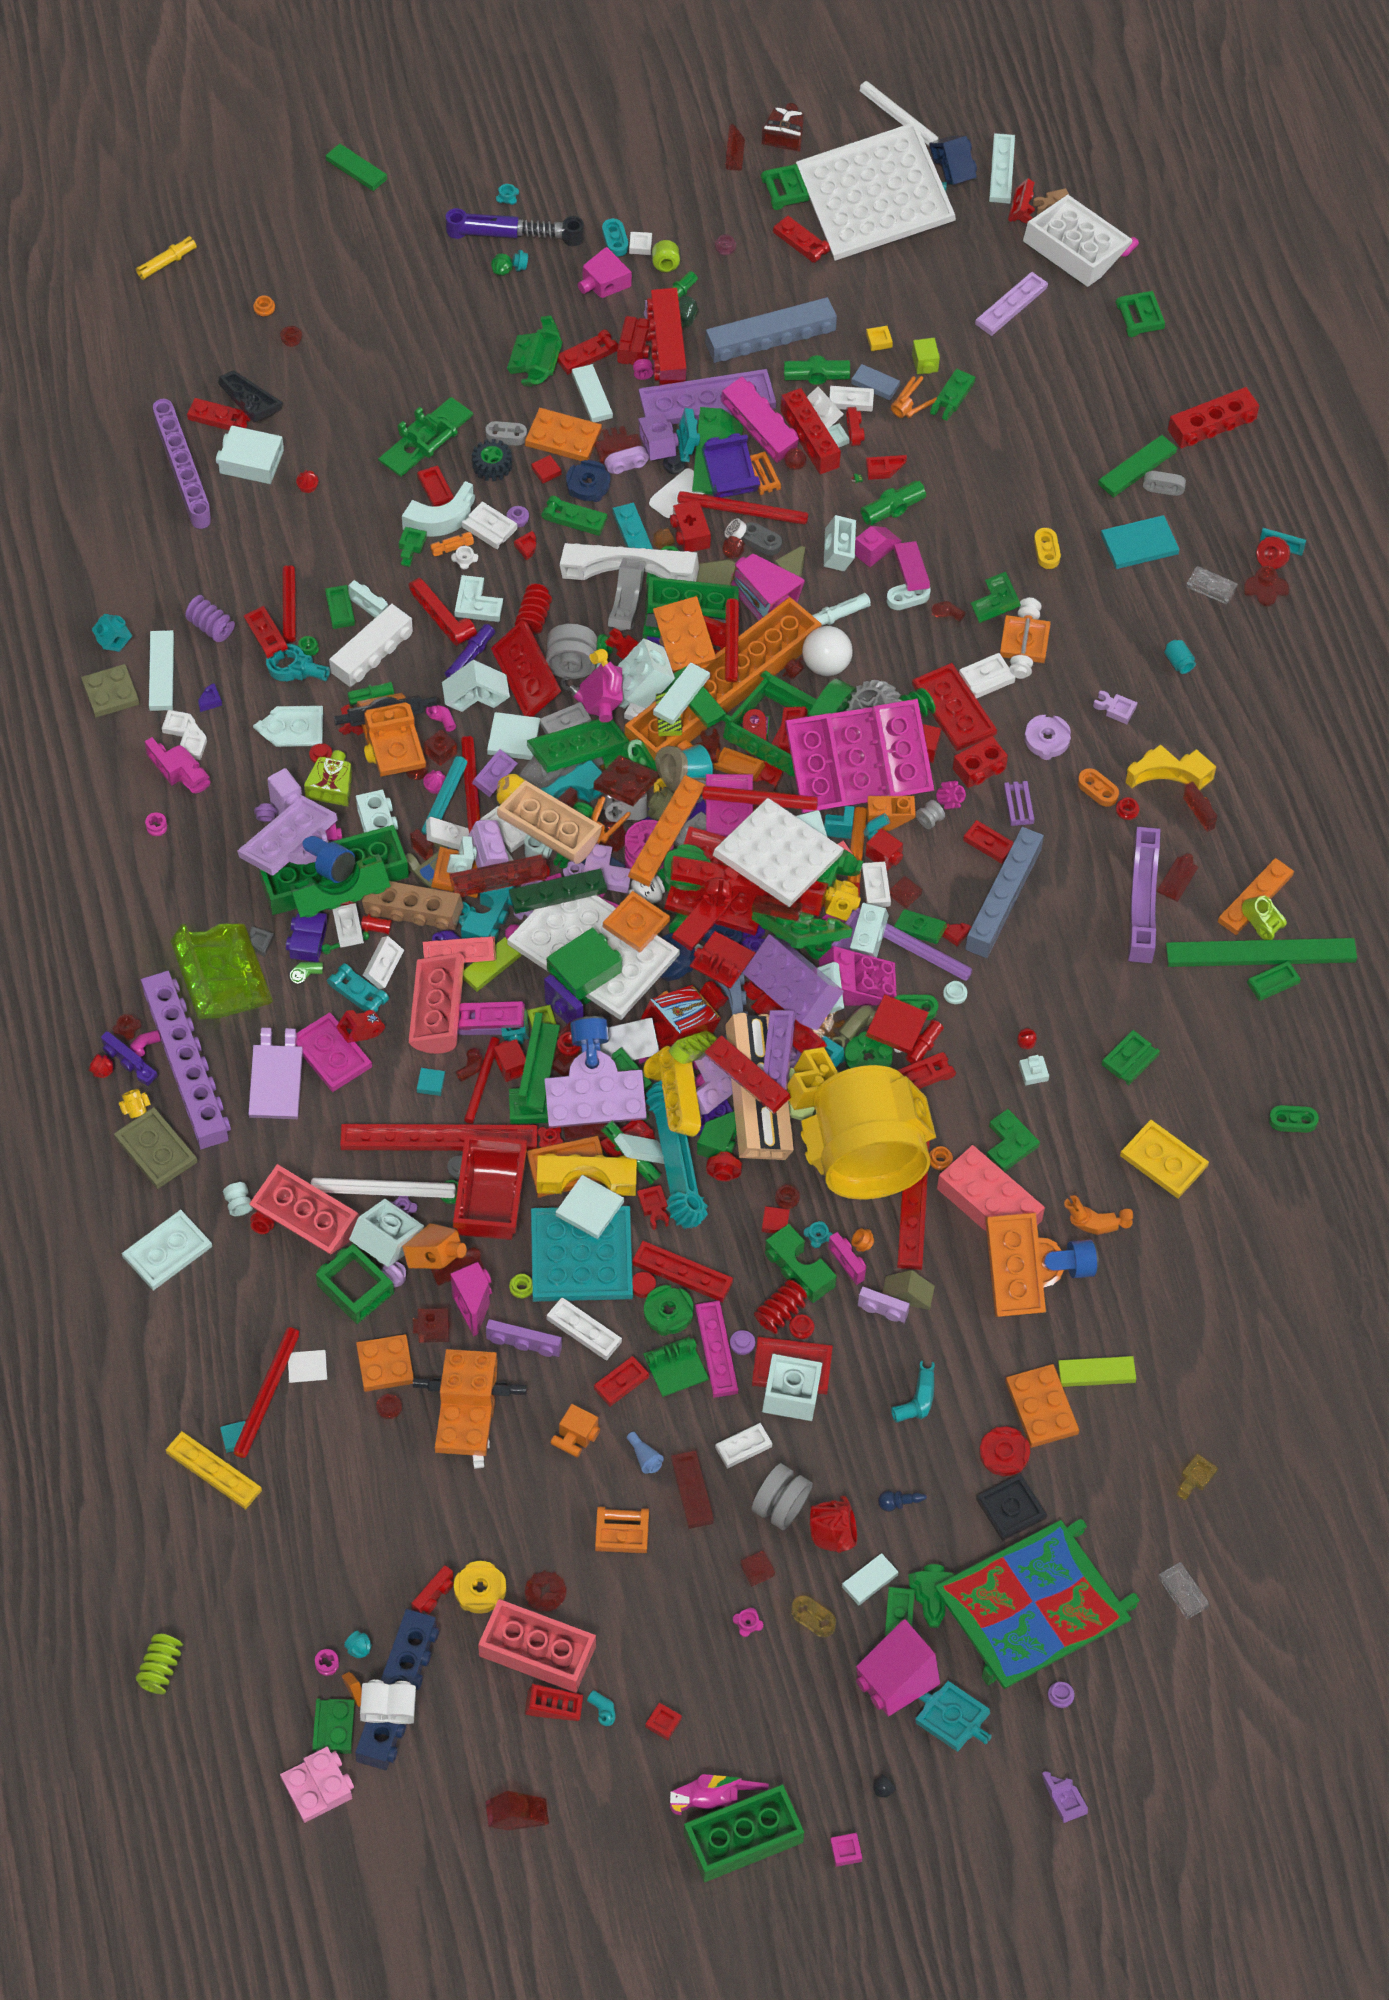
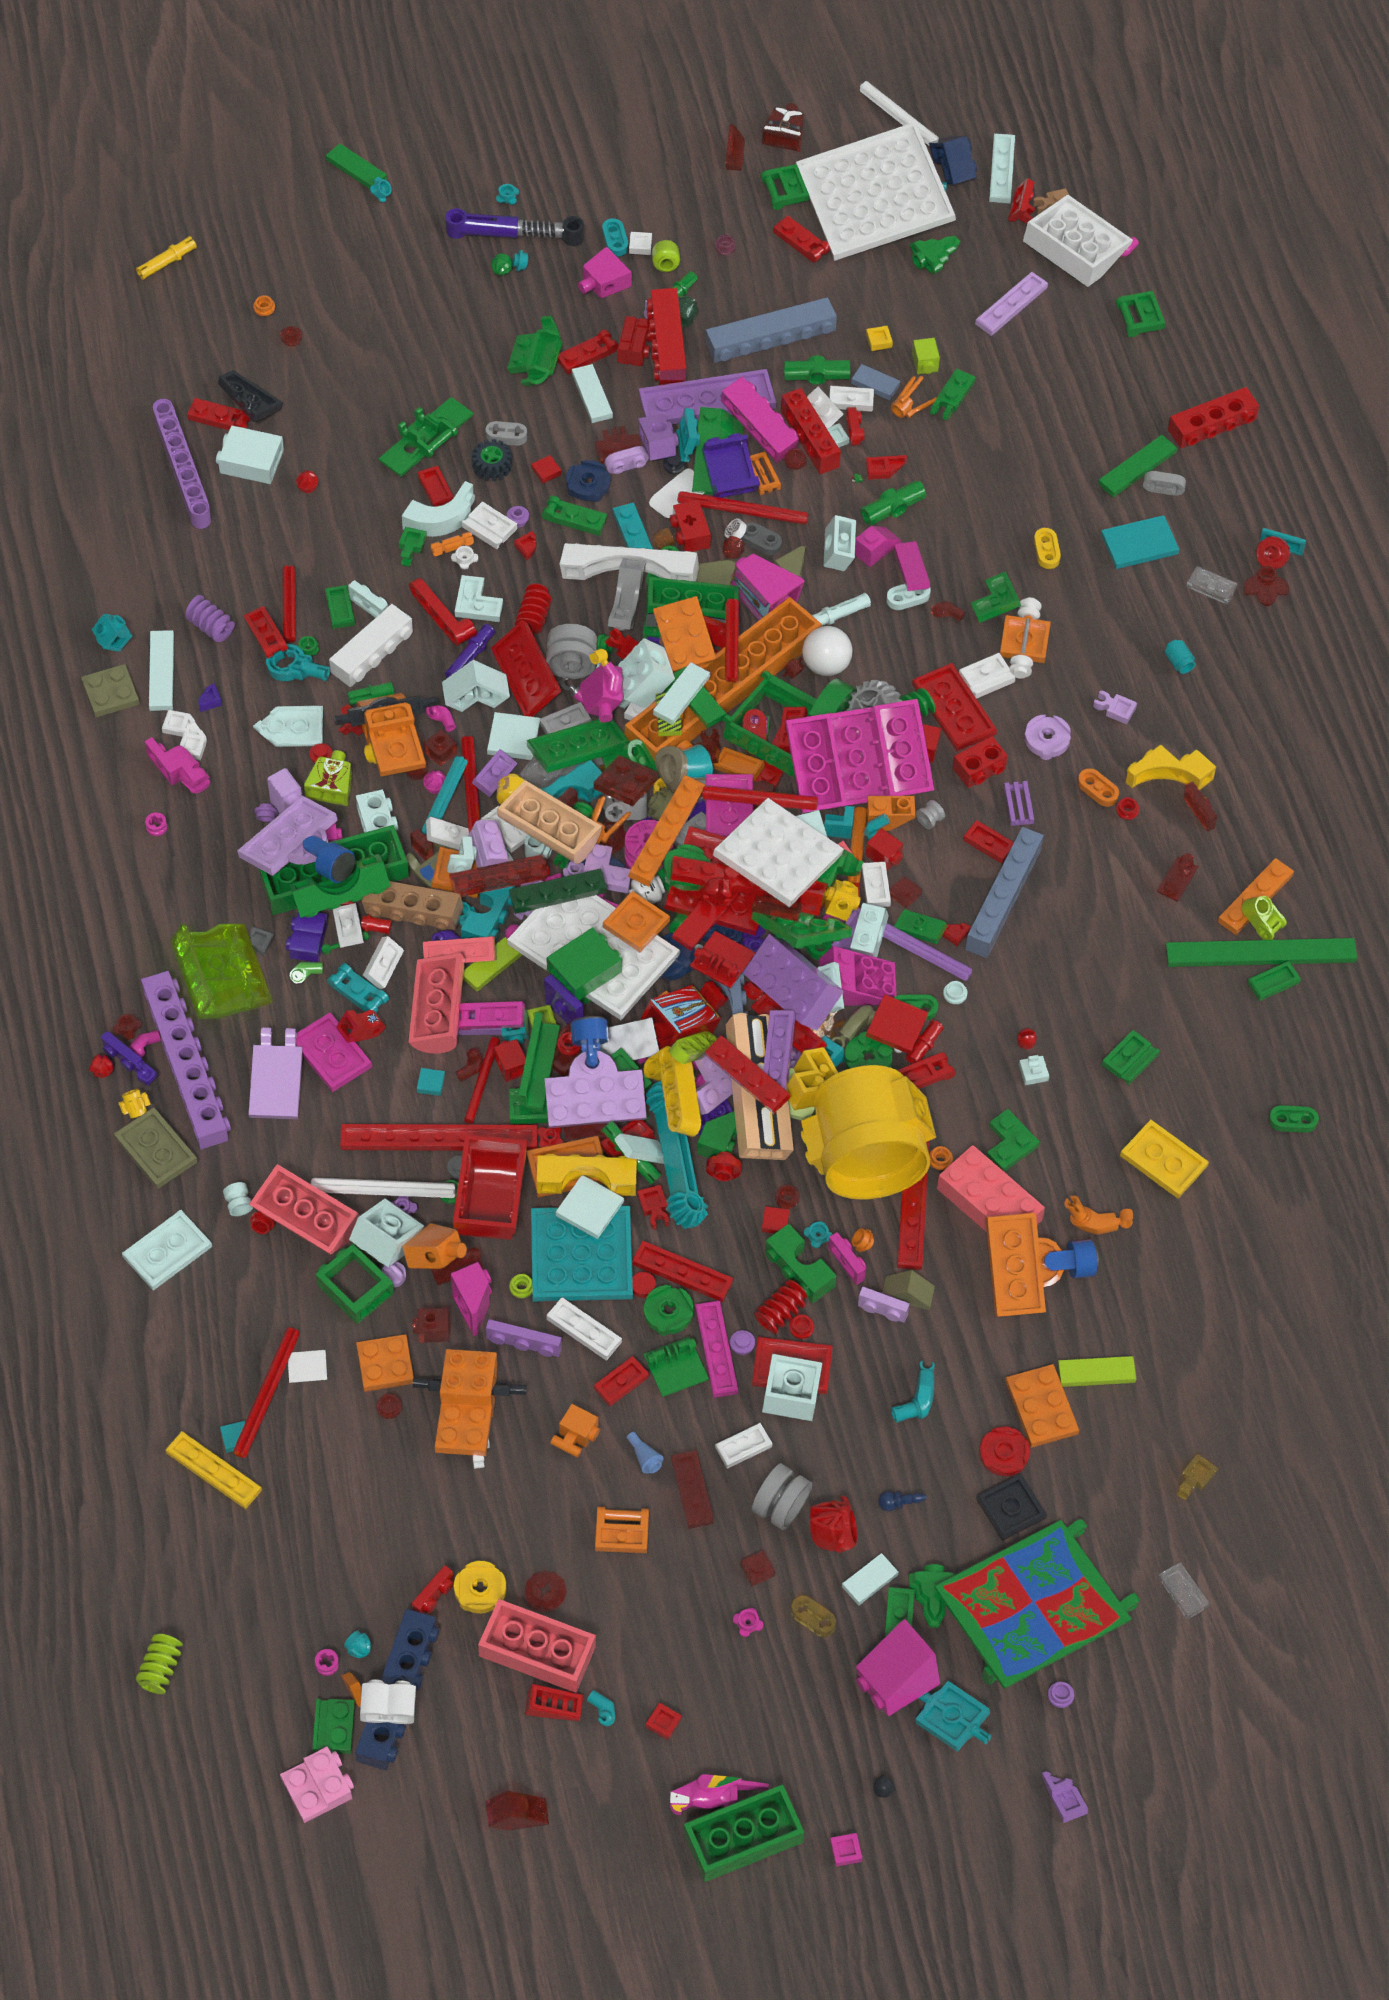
orange plate [525,408,602,461] -> none
dark pink bush [633,359,653,380] -> none
dark pink gear [936,781,966,809] -> none
medium lavender arch [1128,827,1160,963] -> none
none -> teal plate [370,177,392,203]
none -> green rock [910,236,960,274]

